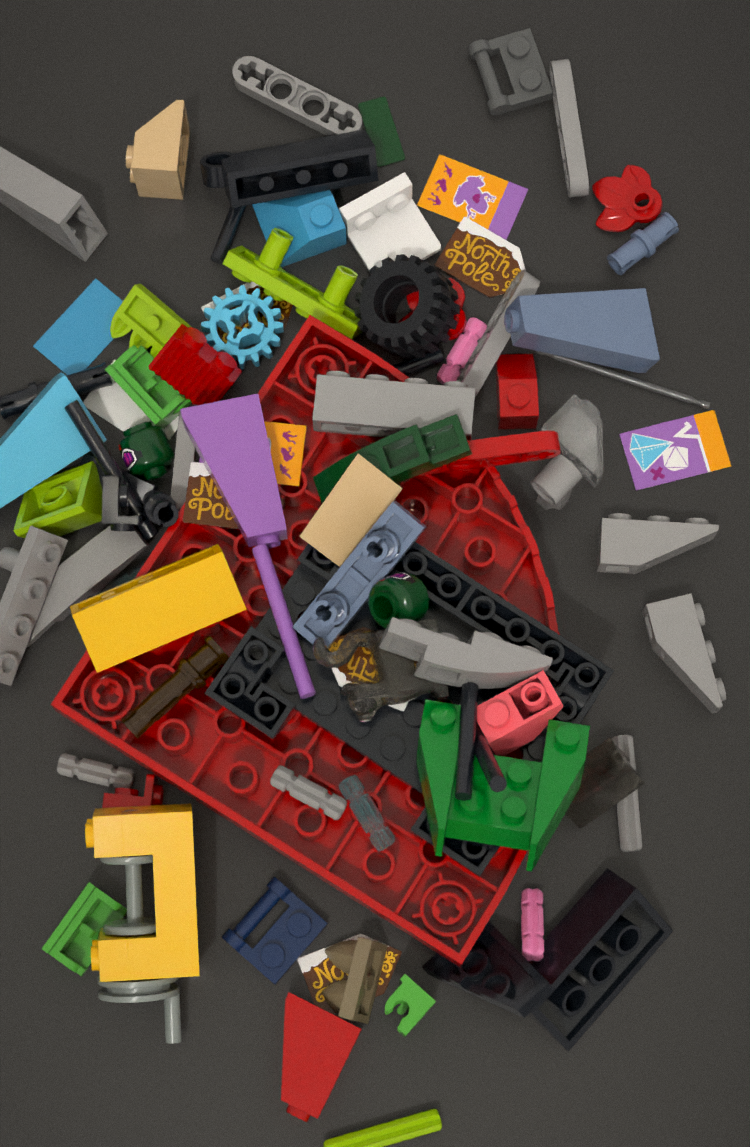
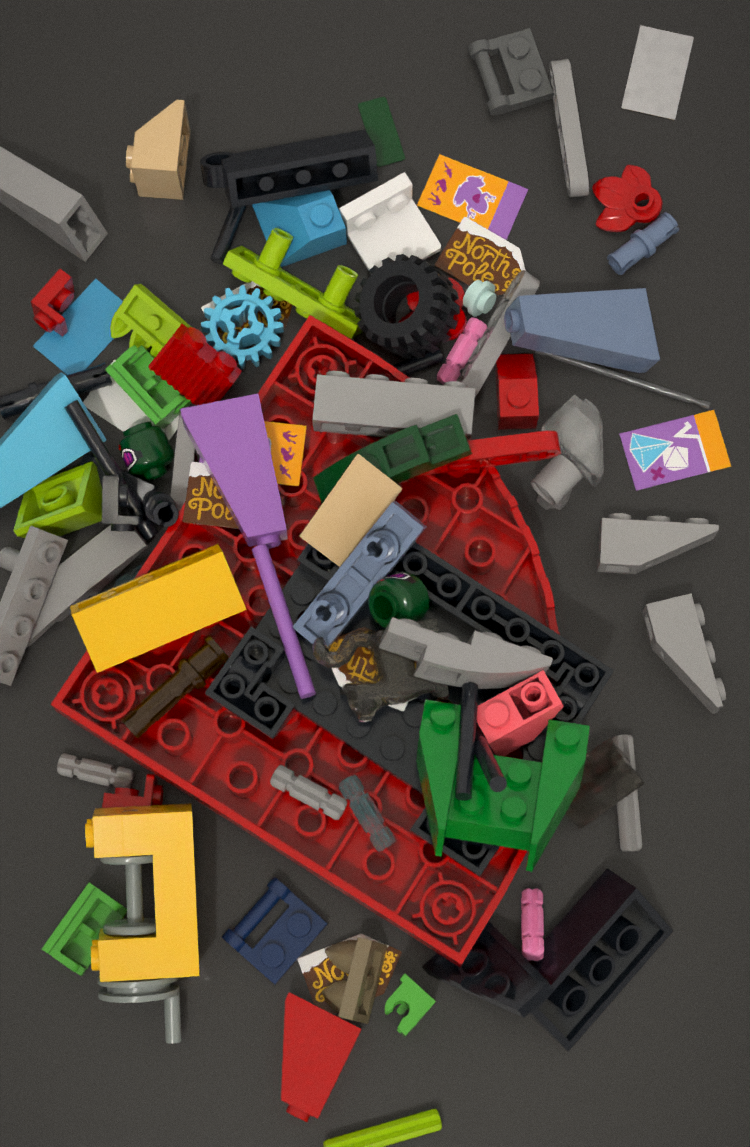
light grey beam [232,56,362,136] -> none
none -> red bracket [31,269,75,337]
none -> light aqua plate [463,280,497,317]
none -> flat silver sticker [621,25,694,120]

